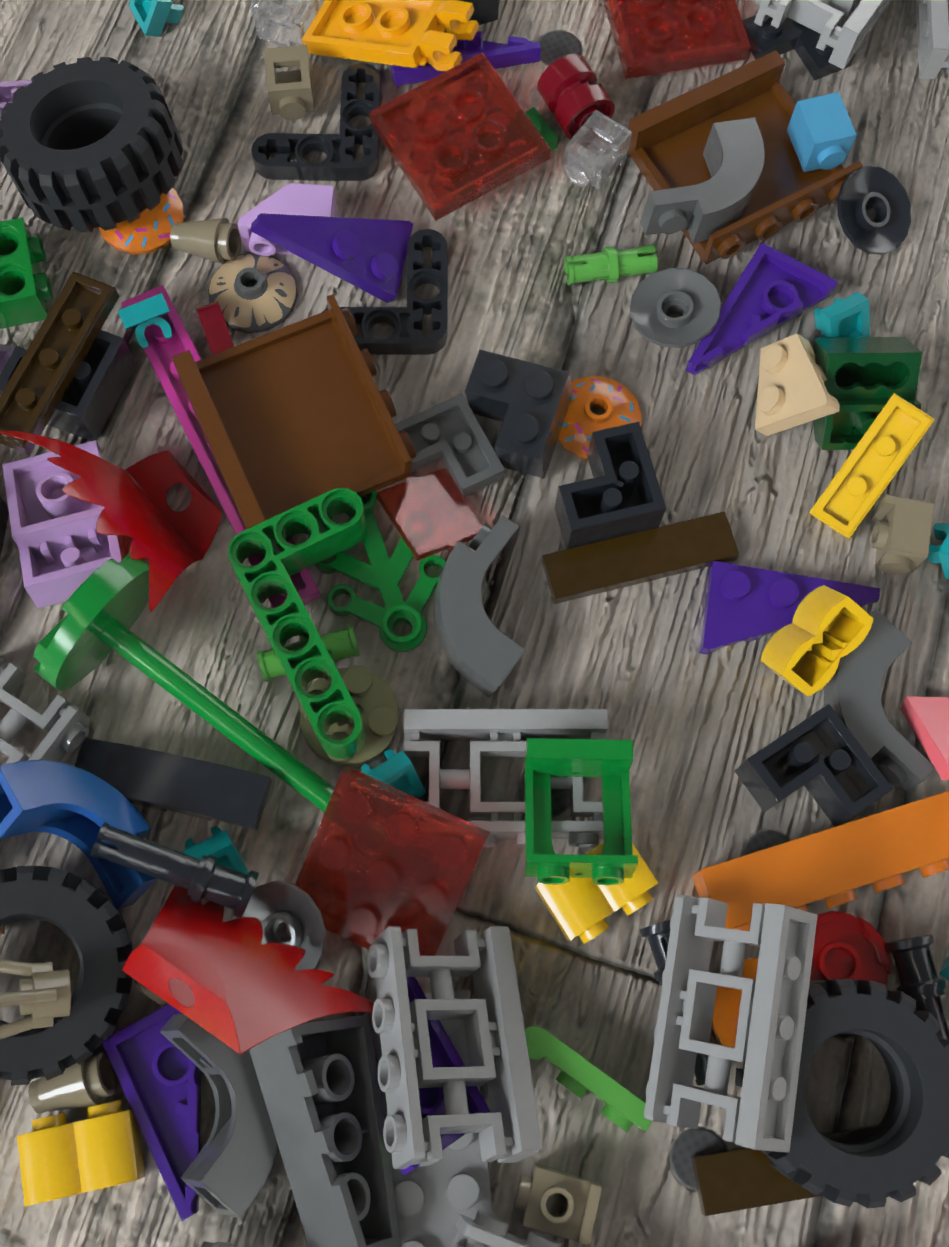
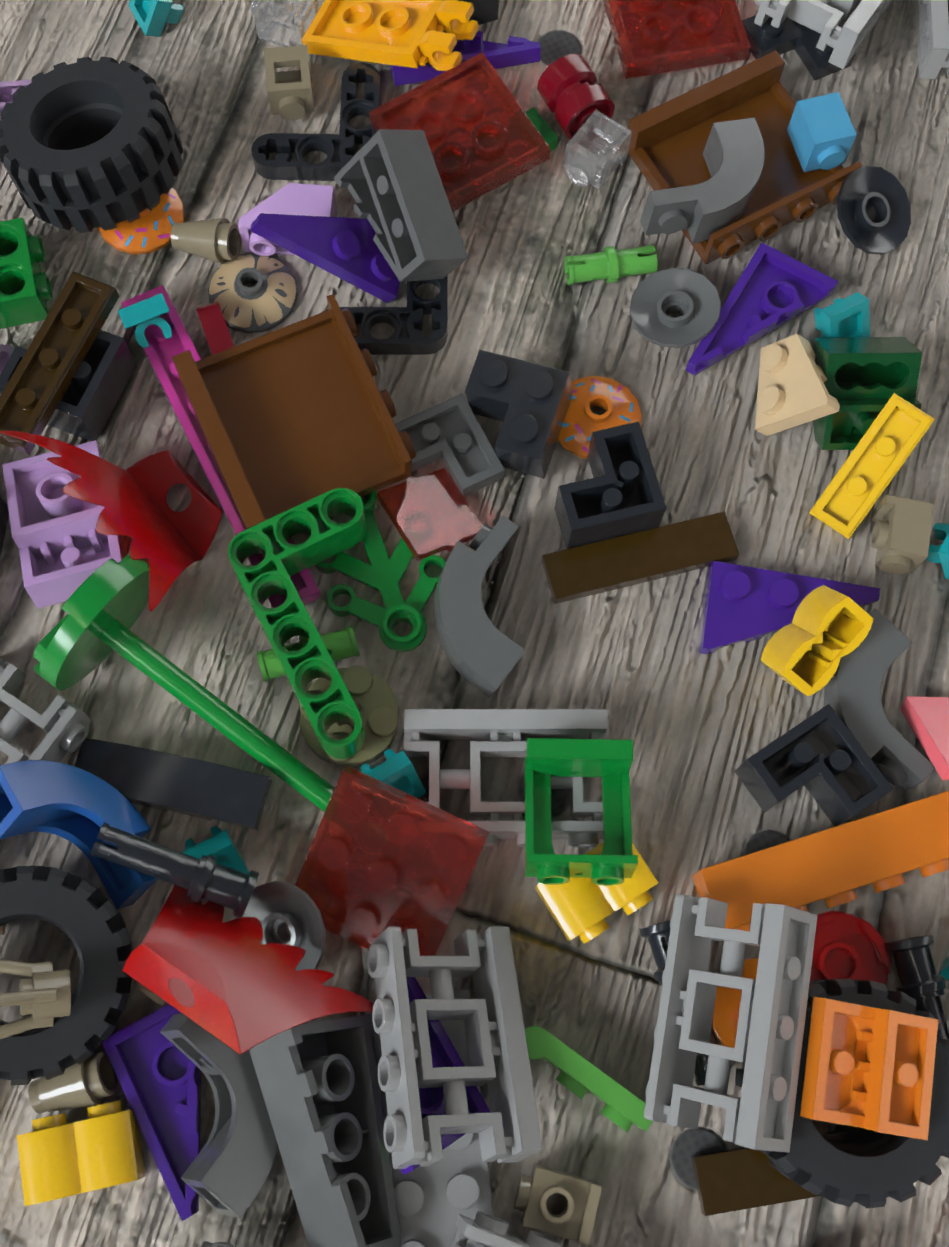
none -> dark grey wedge [334,129,468,282]
none -> orange slope [800,997,938,1141]

